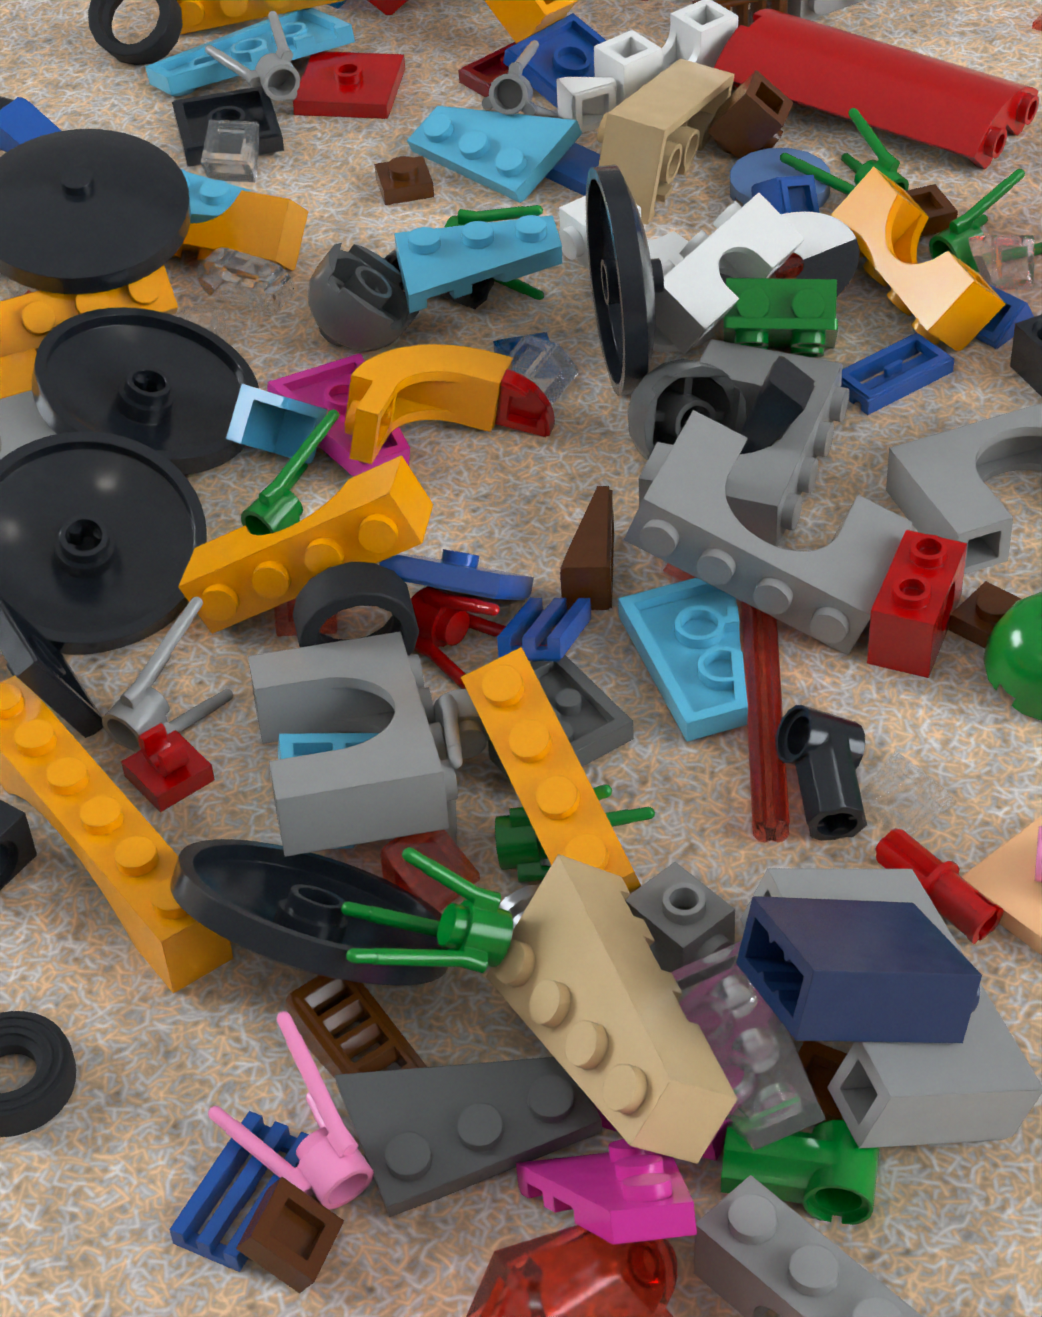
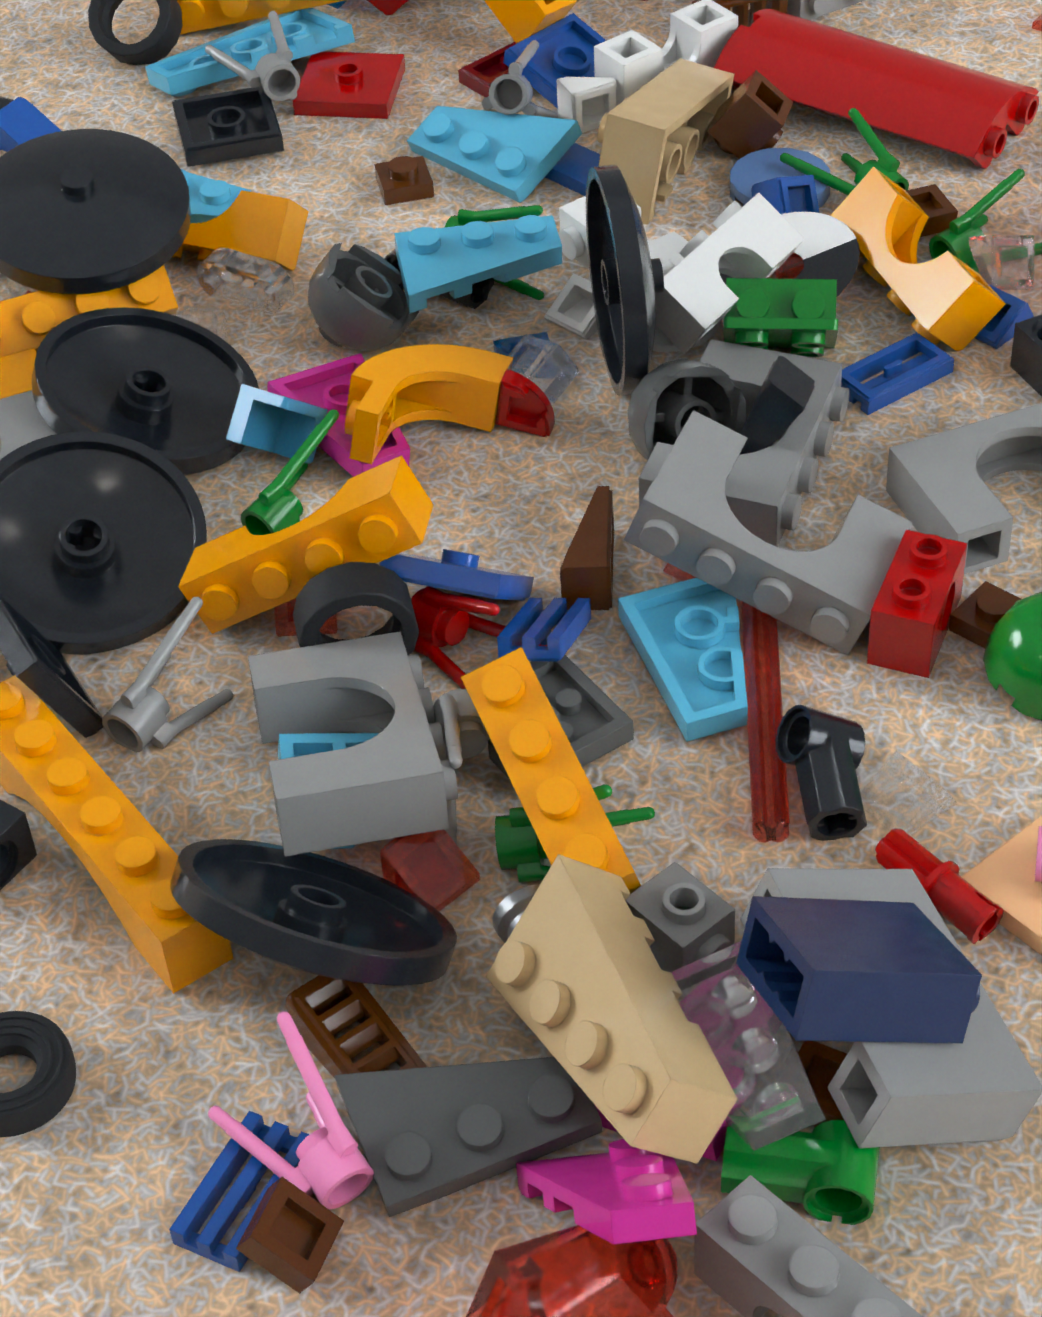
red tile [121,723,215,813] -> none
clear slope [201,120,259,183] -> none
green plant [341,847,513,973] -> none
none -> white slope [544,273,598,339]

